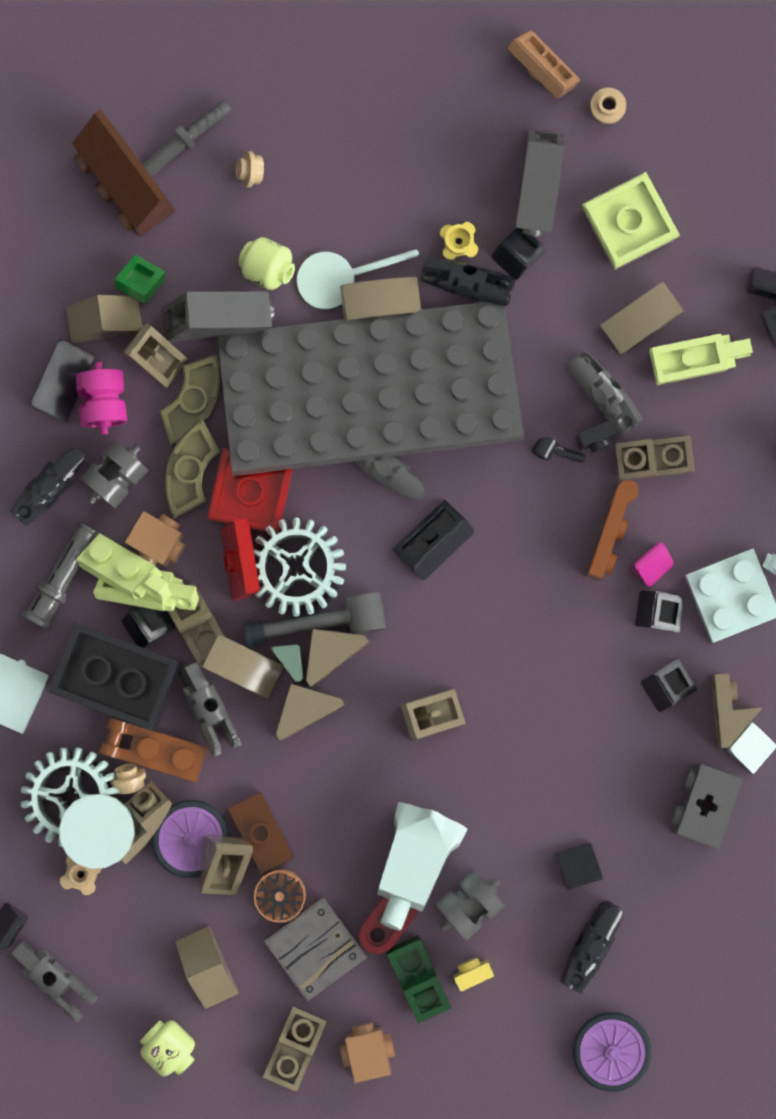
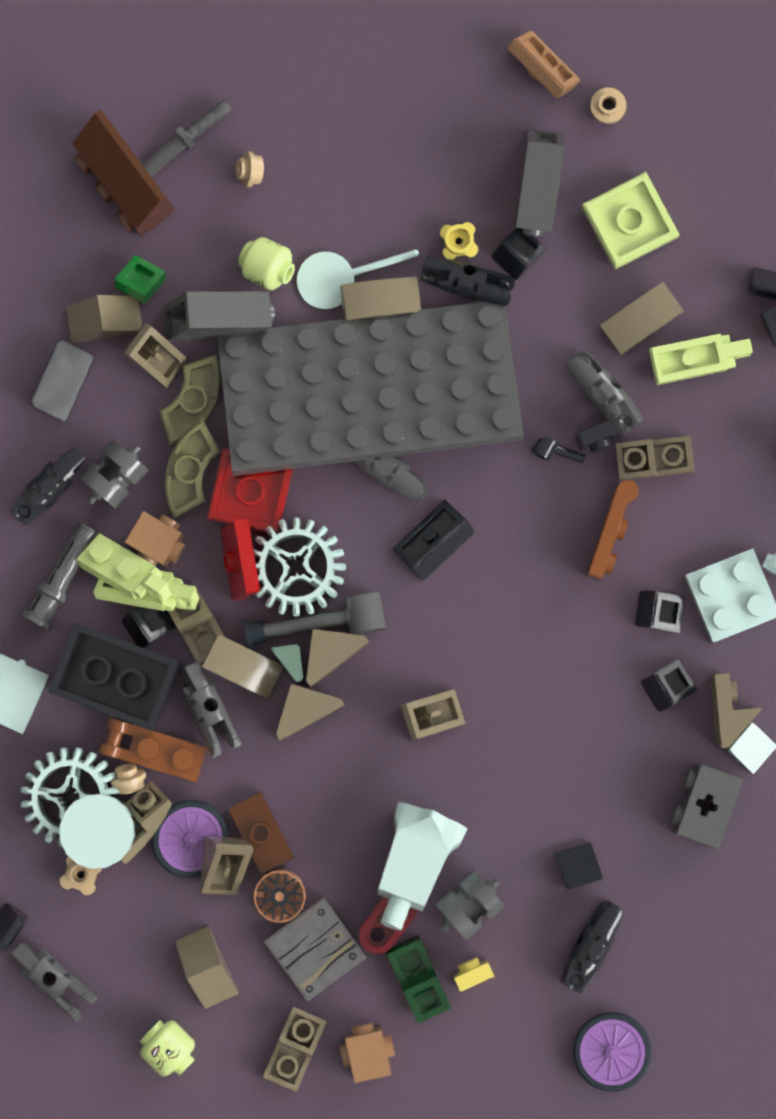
dark pink wheel [76,362,127,435] -> none
dark pink slope [631,542,674,587] -> none

